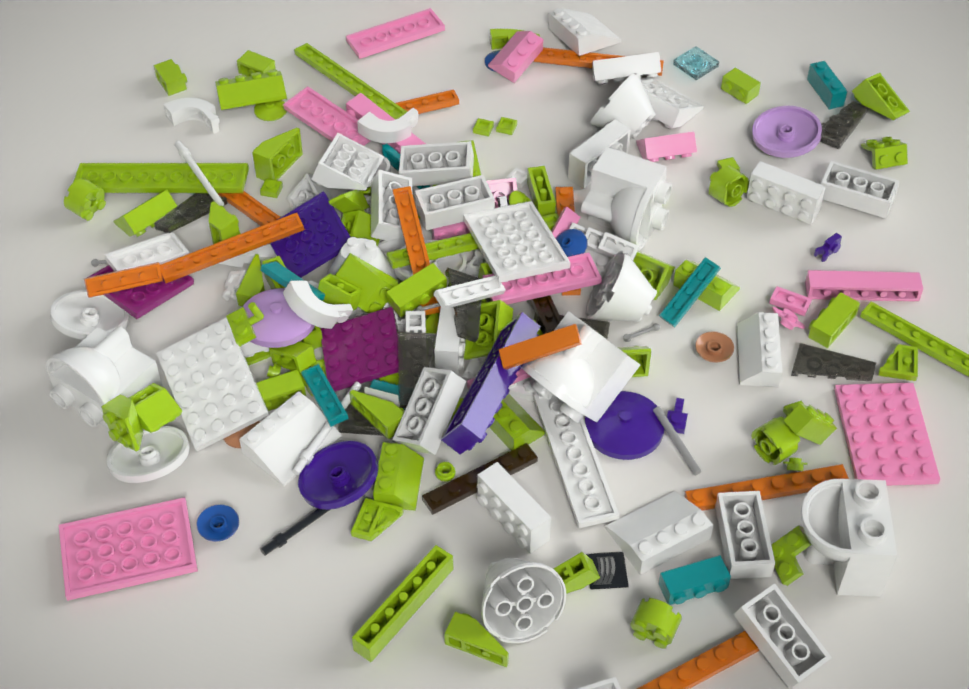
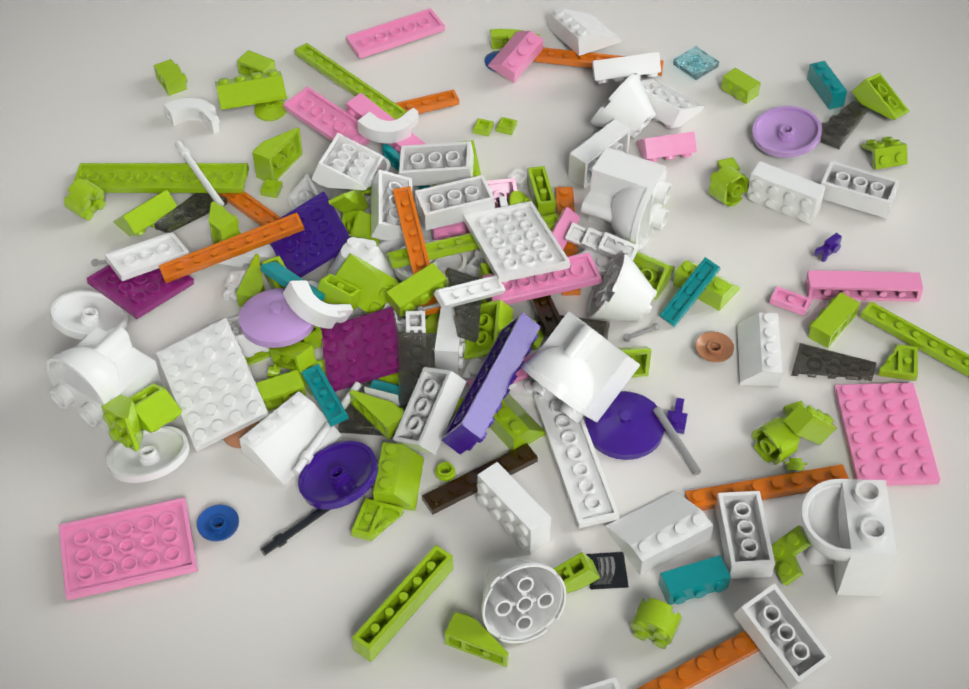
orange tile [84,262,163,298] -> none
lime plate [226,302,264,347] -> none
orange tile [499,324,582,370] -> none
blue dish [556,229,588,257] -> none
bright pink plate [772,306,805,330] -> none

